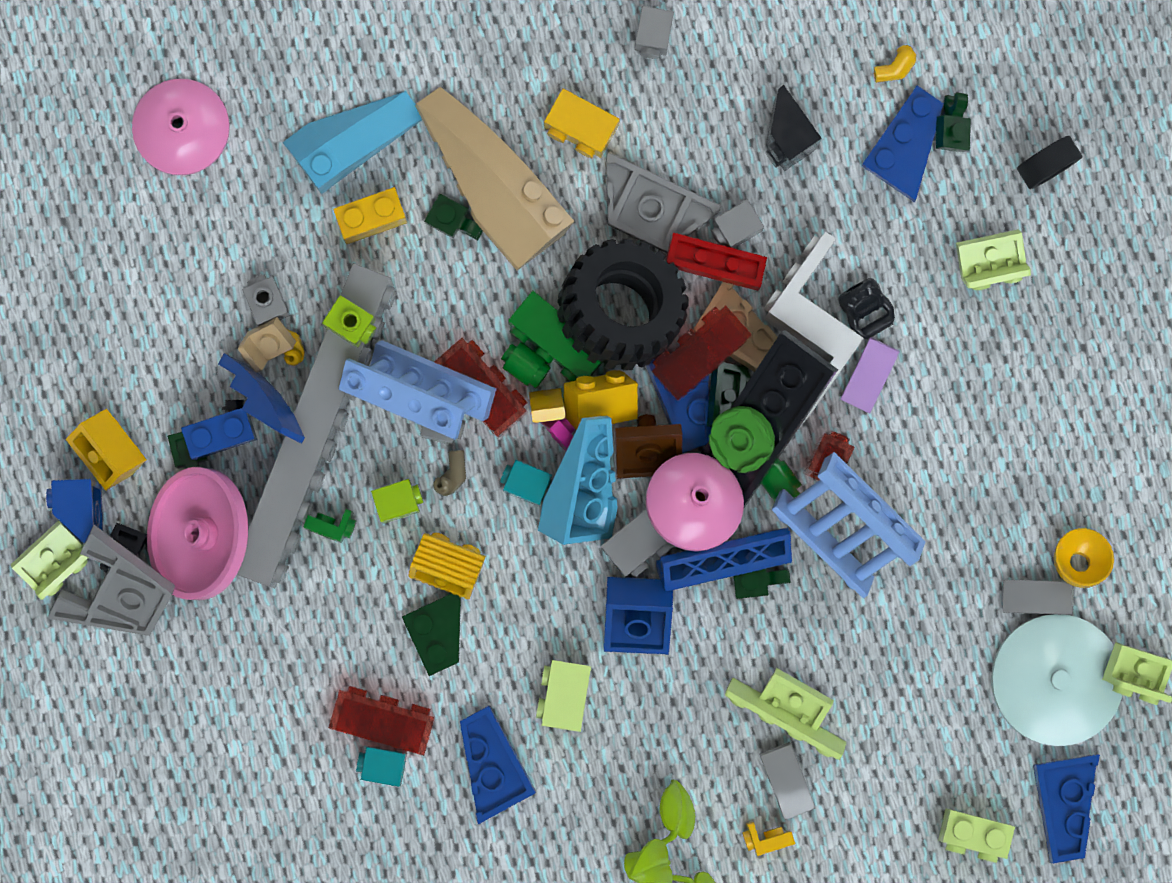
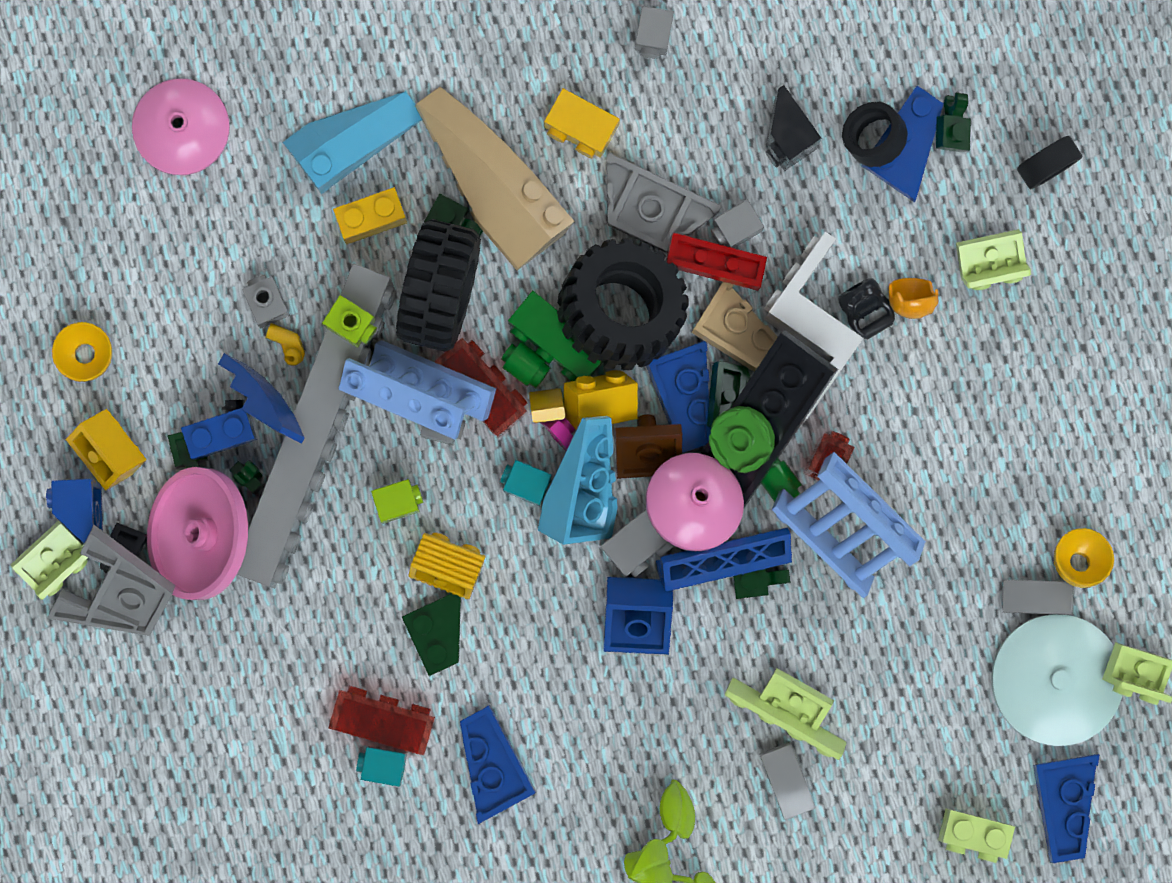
tan bracket [238,317,296,373] -> none
green bracket [303,509,357,543] -> none
dark tan arm [433,450,466,496] -> none
yellowish green brick [536,660,591,732] -> none
clear red brick [651,305,752,403] -> none
yellow bracket [742,822,795,856] -> none
lavender slope [840,337,900,414] -> none
yellow arm [874,45,917,83] -> none
none -> yellow piece [52,322,112,382]
none -> dark green plate [229,460,265,495]
none -> black tyre [396,219,481,352]
none -> black tyre [842,101,908,167]
none -> light orange hair [889,278,939,319]

